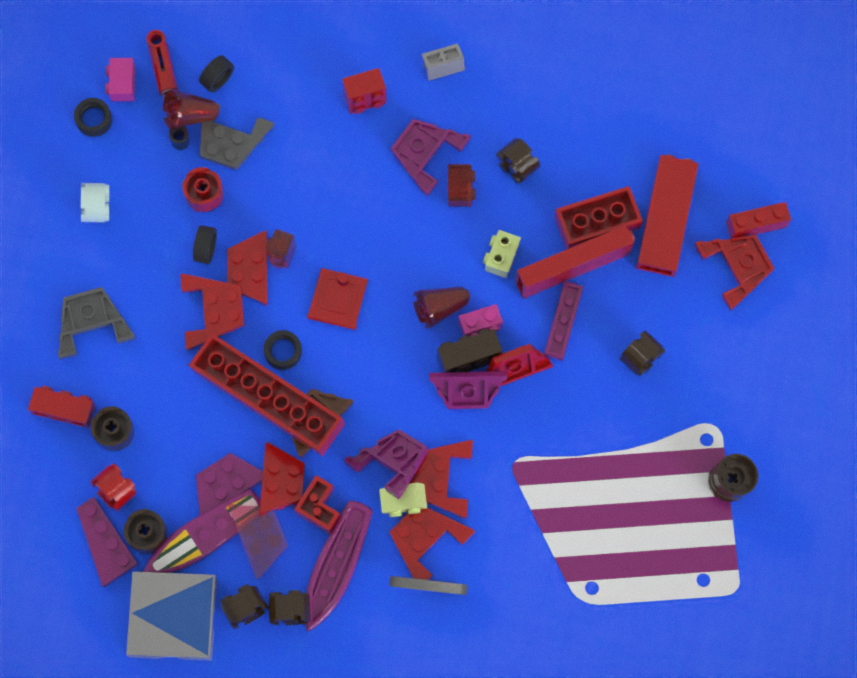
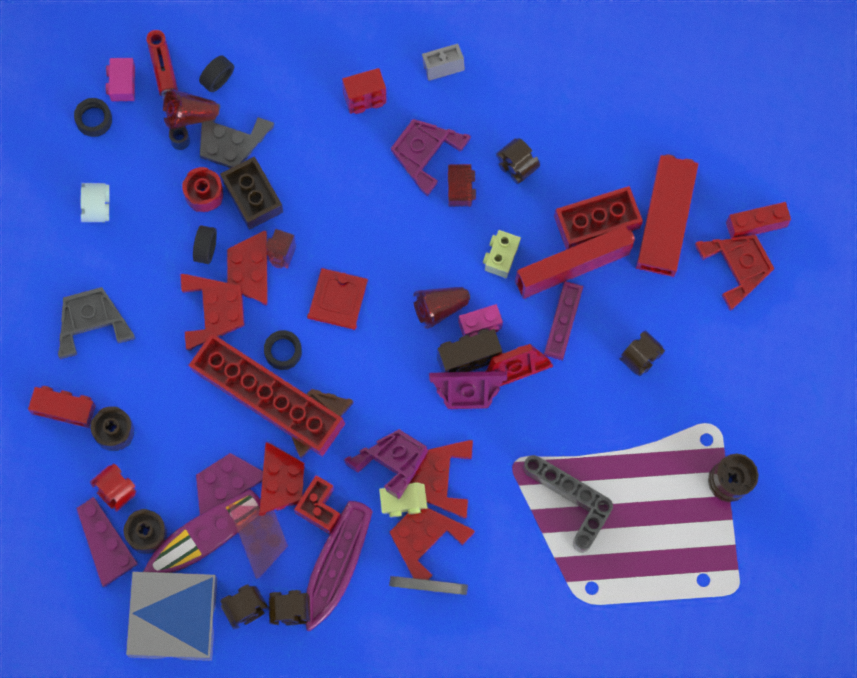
none -> dark brown brick [220,156,284,230]
none -> dark grey beam [523,455,613,553]

